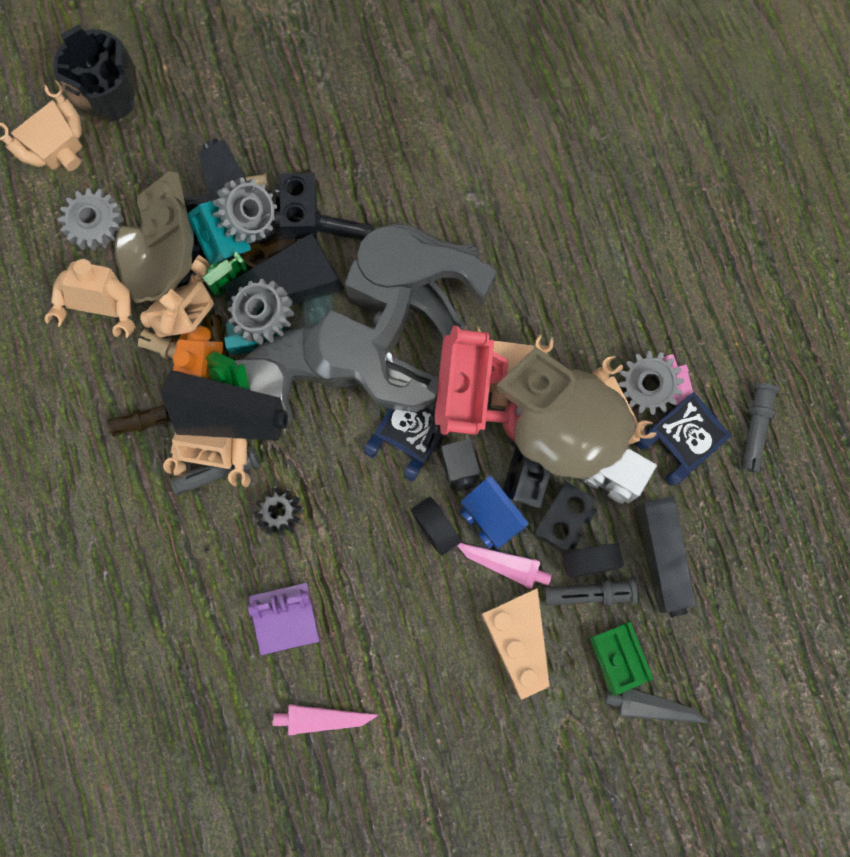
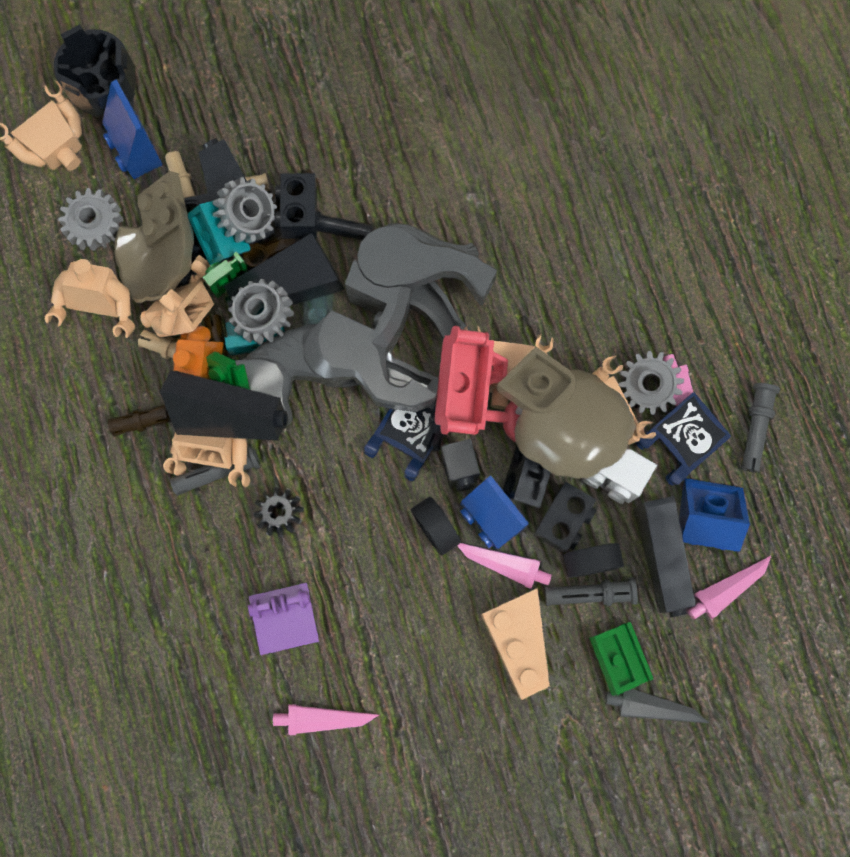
none -> blue slope [102,79,163,179]
none -> tan axle [165,151,196,198]
none -> blue slope [679,478,750,552]
none -> bright pink bar [687,555,772,620]

